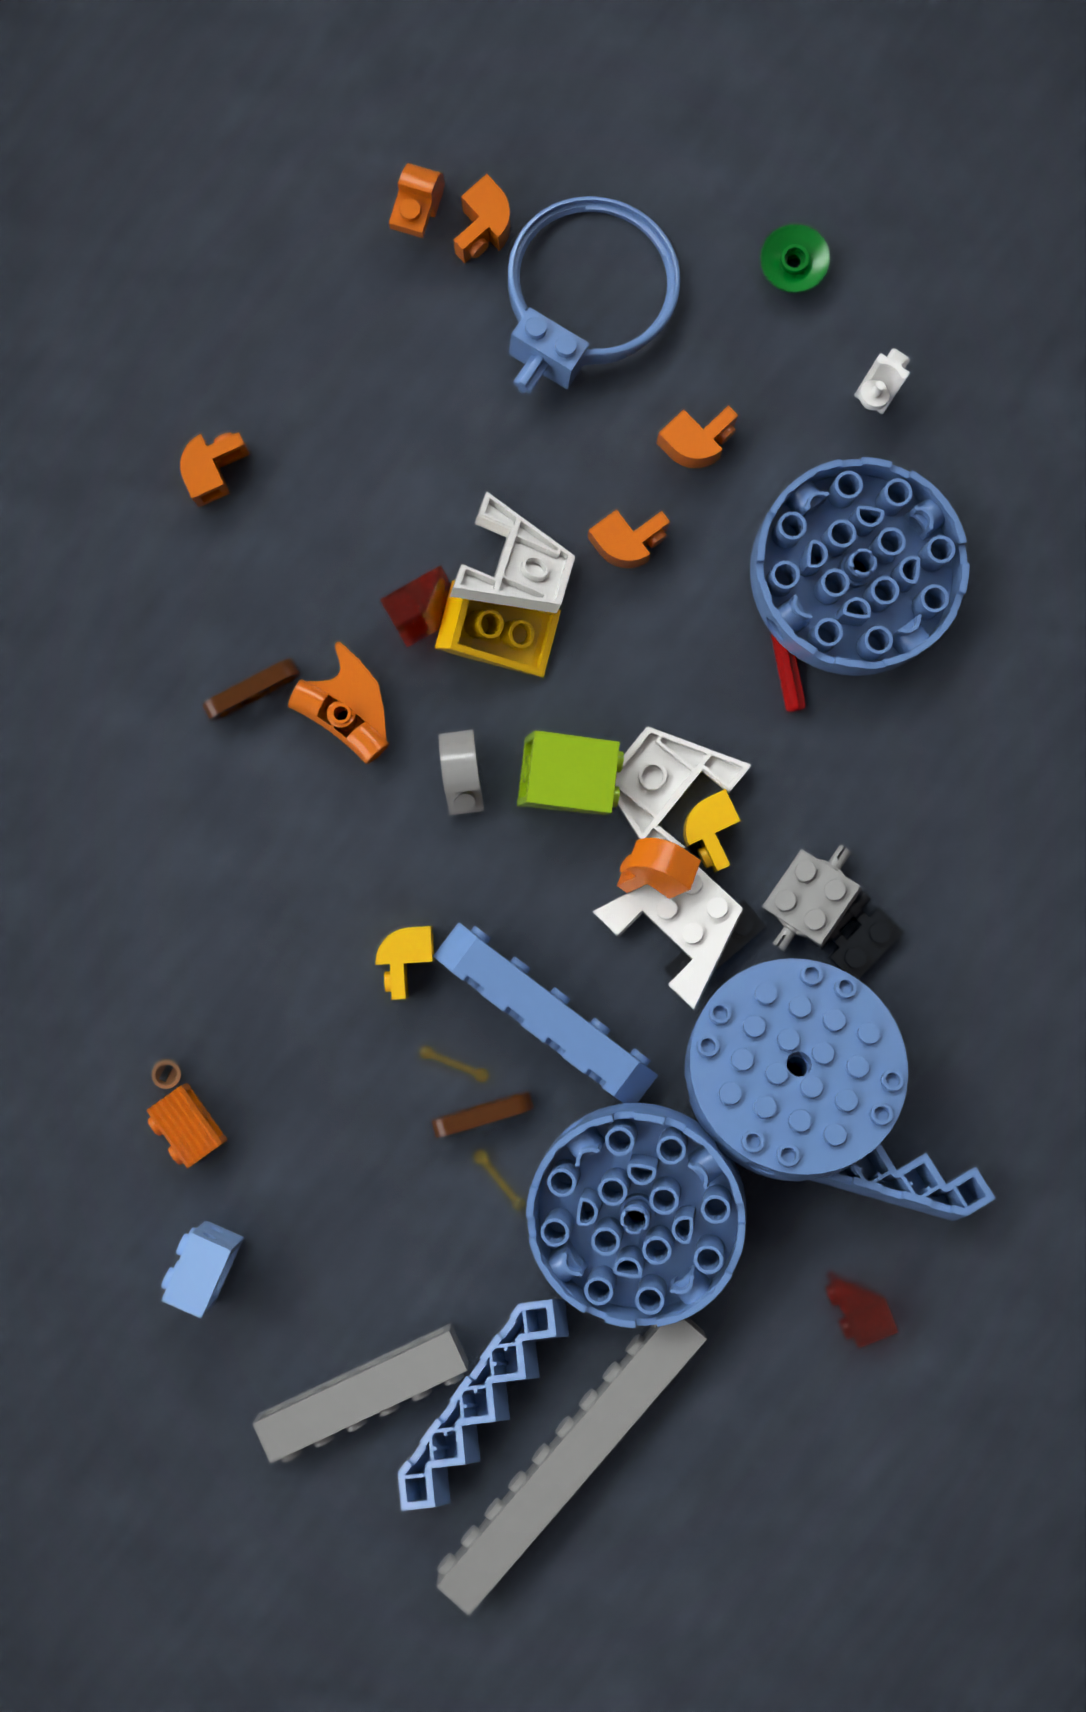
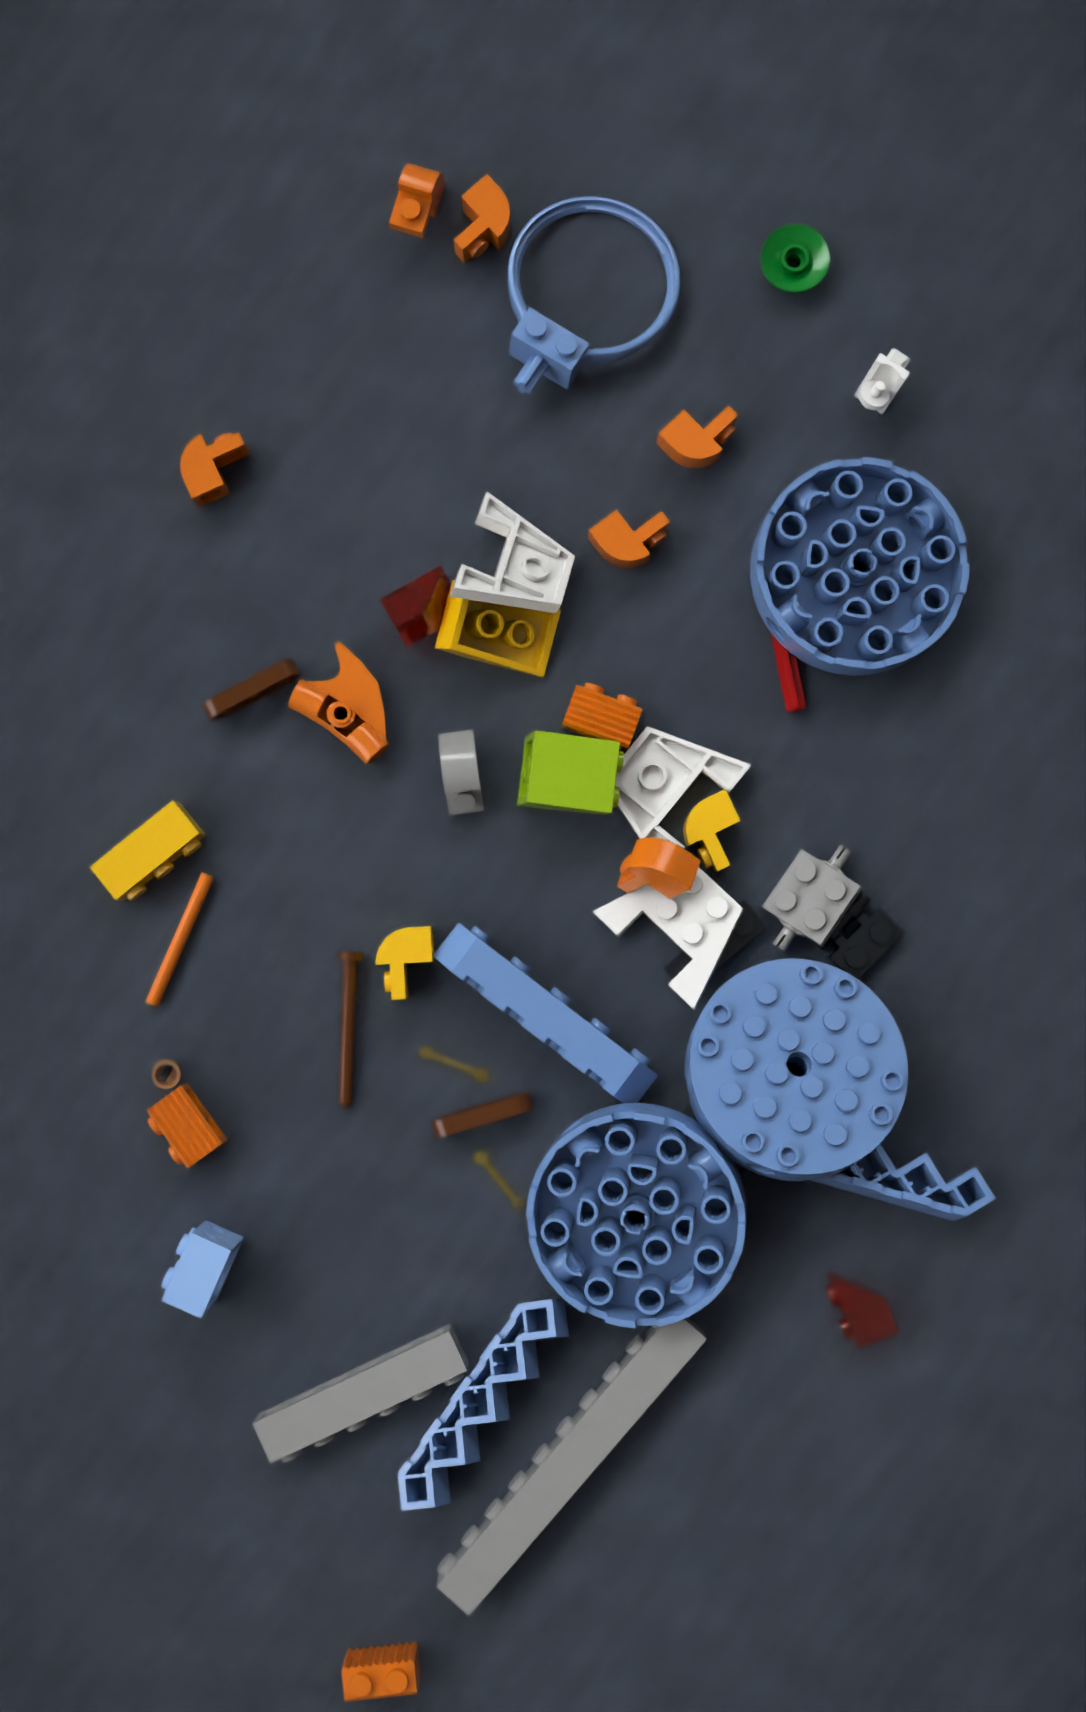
none -> yellow brick [89,800,206,902]
none -> orange bar [145,872,215,1007]
none -> reddish brown bar [338,951,363,1107]
none -> orange brick [341,1641,420,1702]
none -> orange brick [562,682,643,751]

